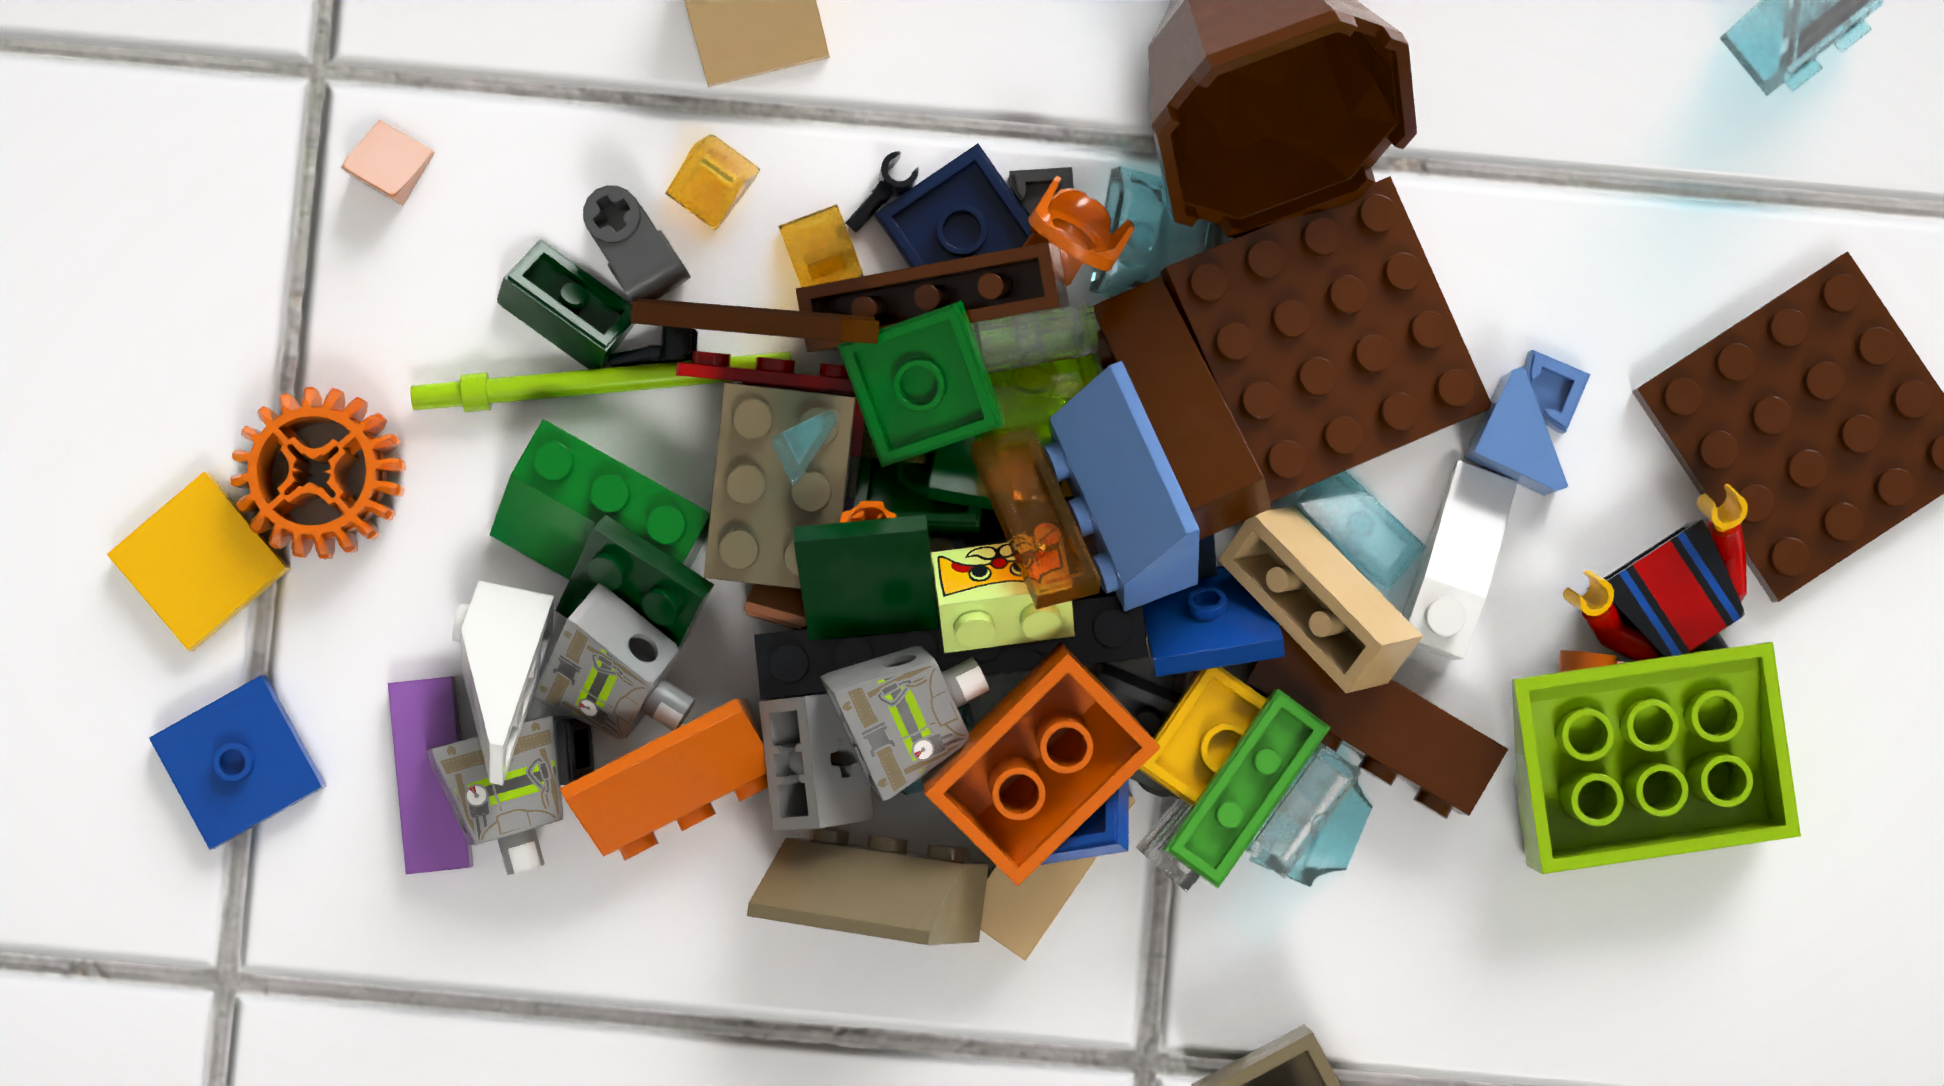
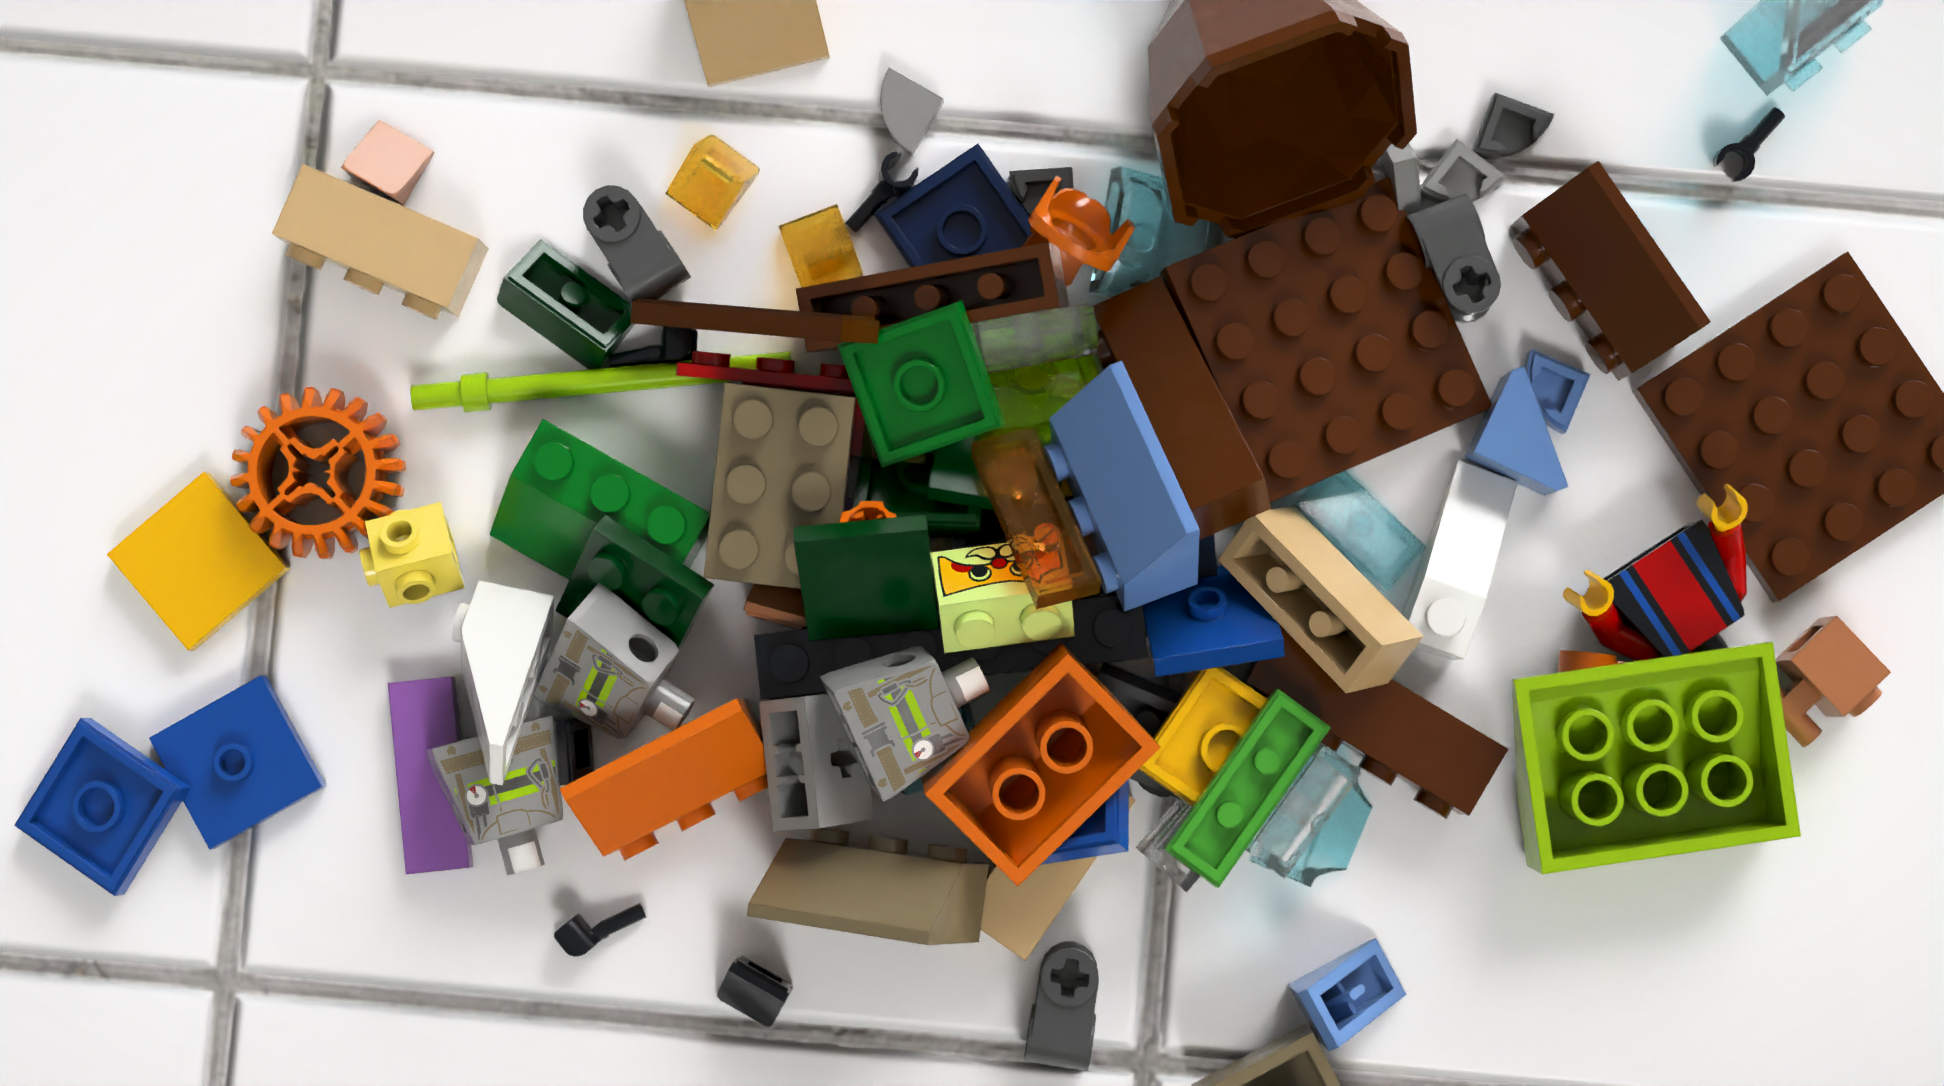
clear light blue slope [771,408,843,486] -> none
none -> blue plate [14,718,191,896]
none -> tan brick [272,164,489,320]
none -> light yellow brick [359,502,465,608]
none -> black hand [554,903,647,957]
none -> black slope [717,956,793,1027]
none -> light grey tile [880,67,944,156]
none -> dark grey piece [1024,941,1099,1071]
none -> medium blue slope [1288,938,1407,1051]
none -> light grey tile [1380,143,1422,214]
none -> dark grey piece [1405,194,1501,323]
none -> light grey tile [1420,139,1507,203]
none -> dark grey tile [1472,92,1554,159]
none -> reddish brown slope [1511,161,1711,381]
none -> black hand [1713,107,1785,183]
none -> nougat brick [1776,616,1891,747]

